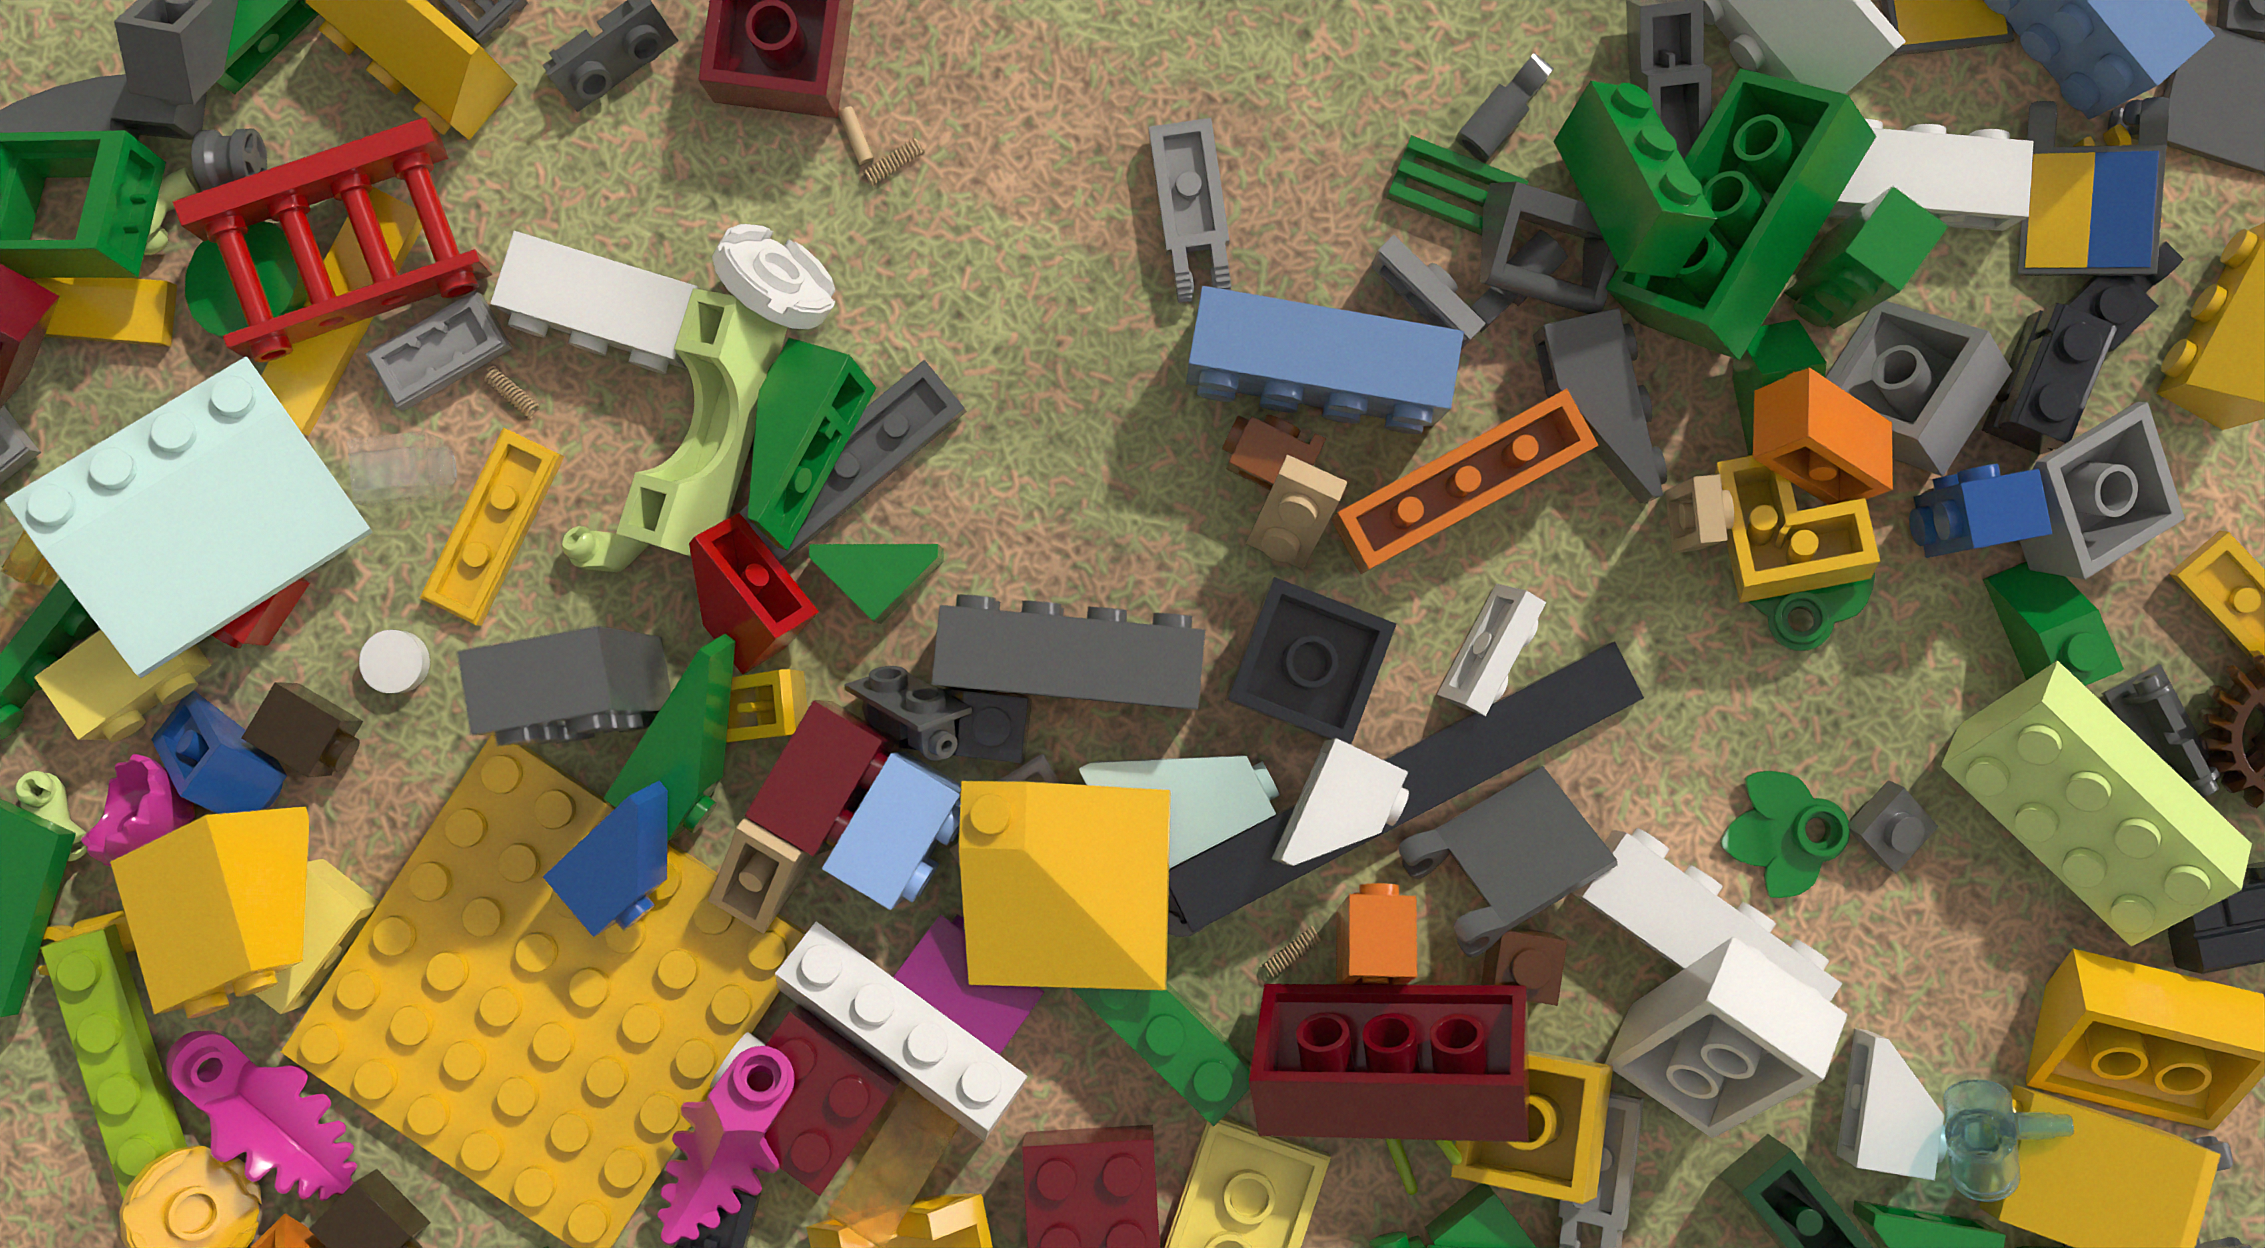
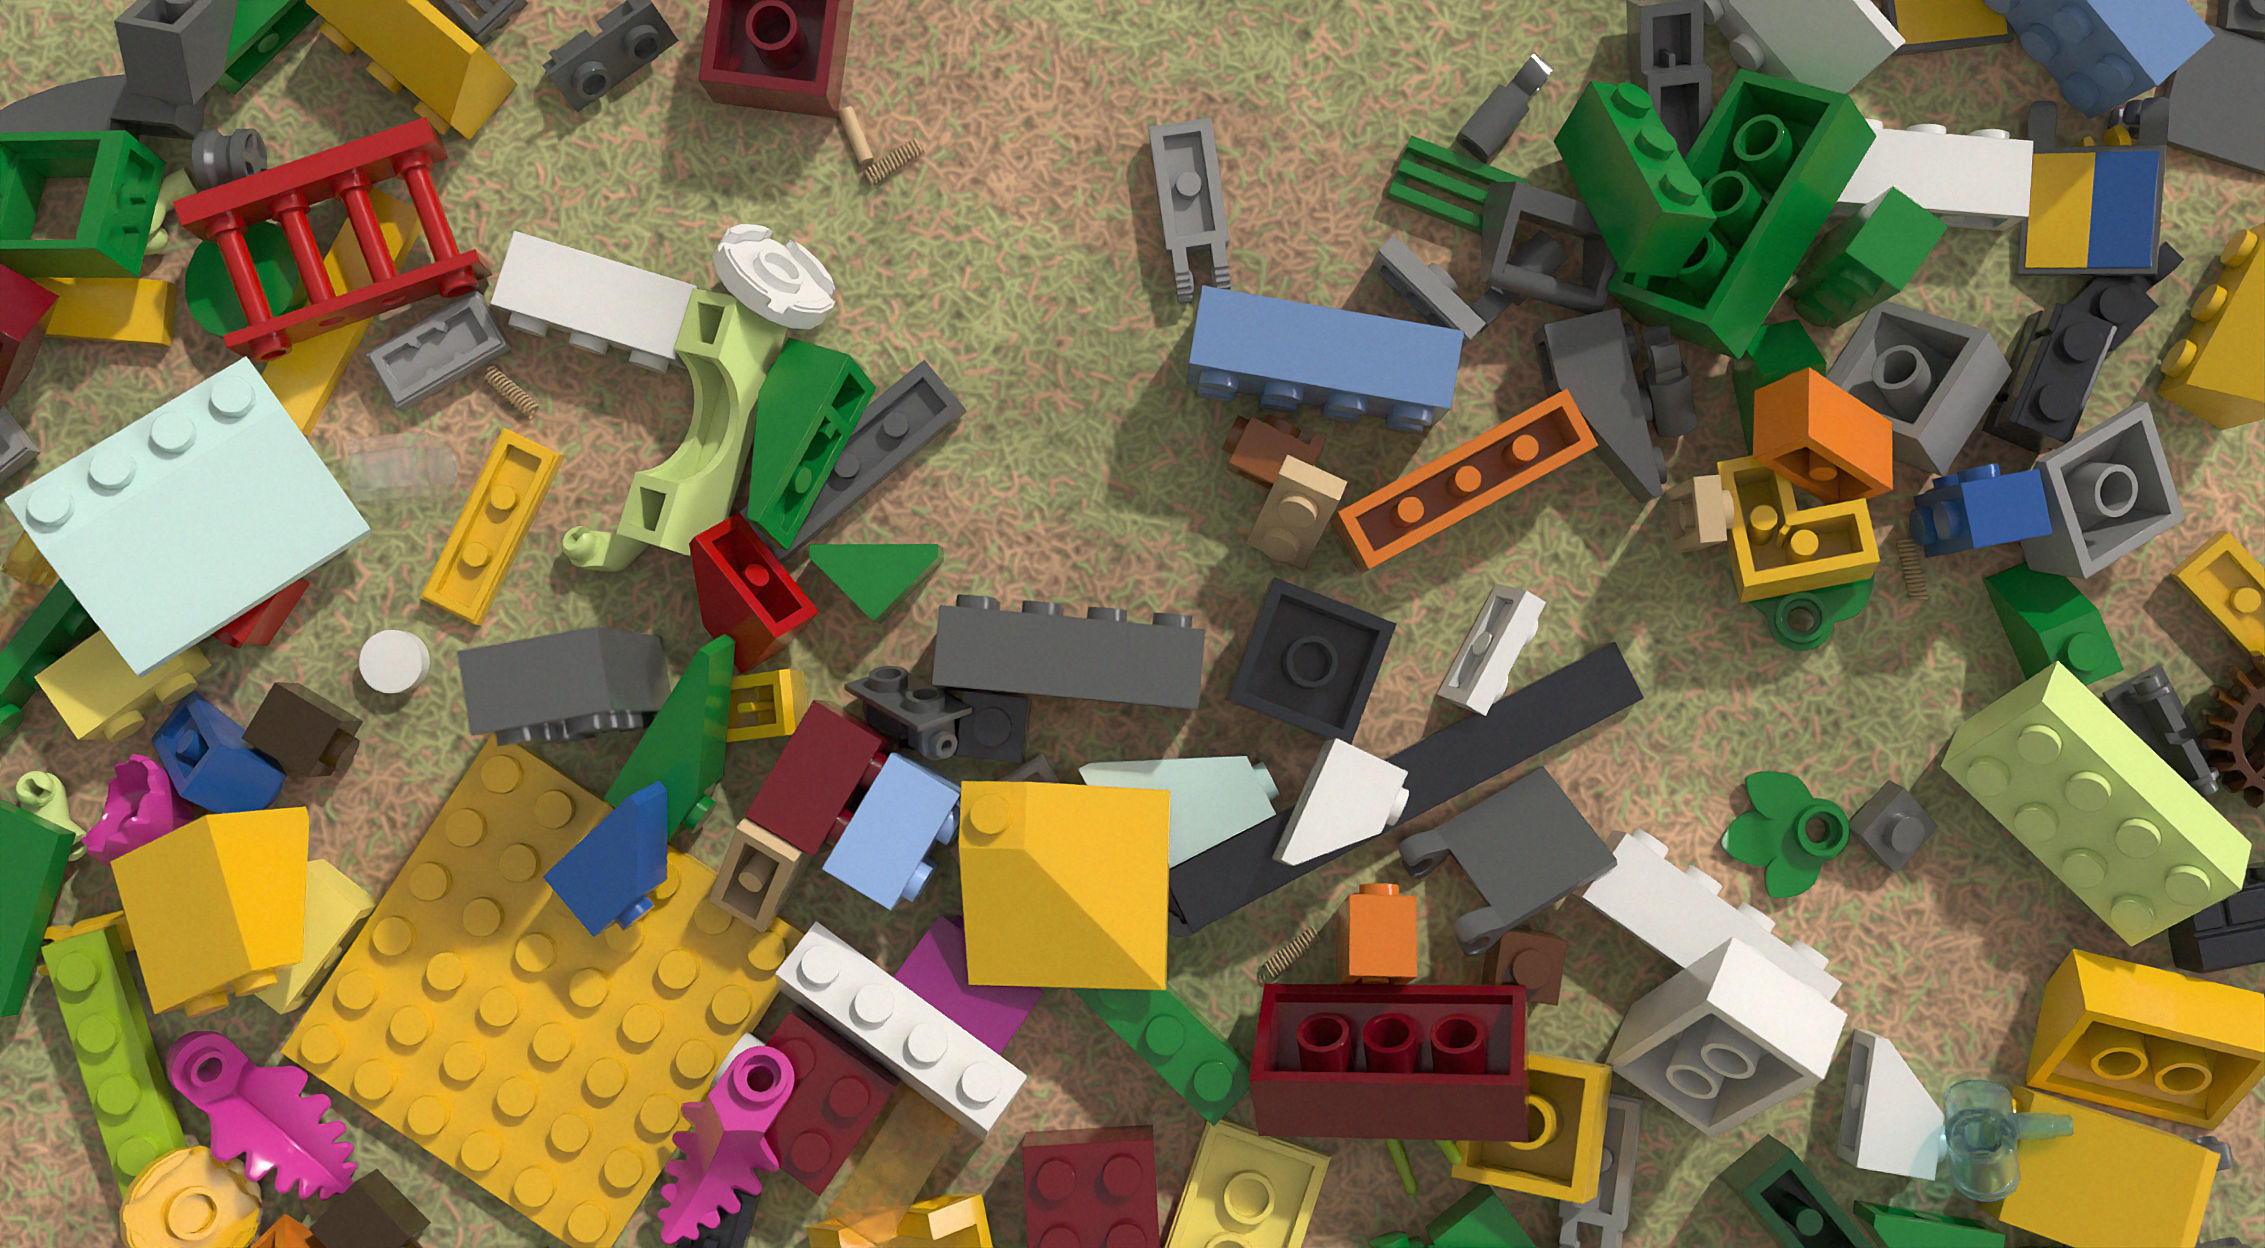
none -> dark grey bar [1642,322,1698,438]
none -> tan leg [1896,539,1929,601]

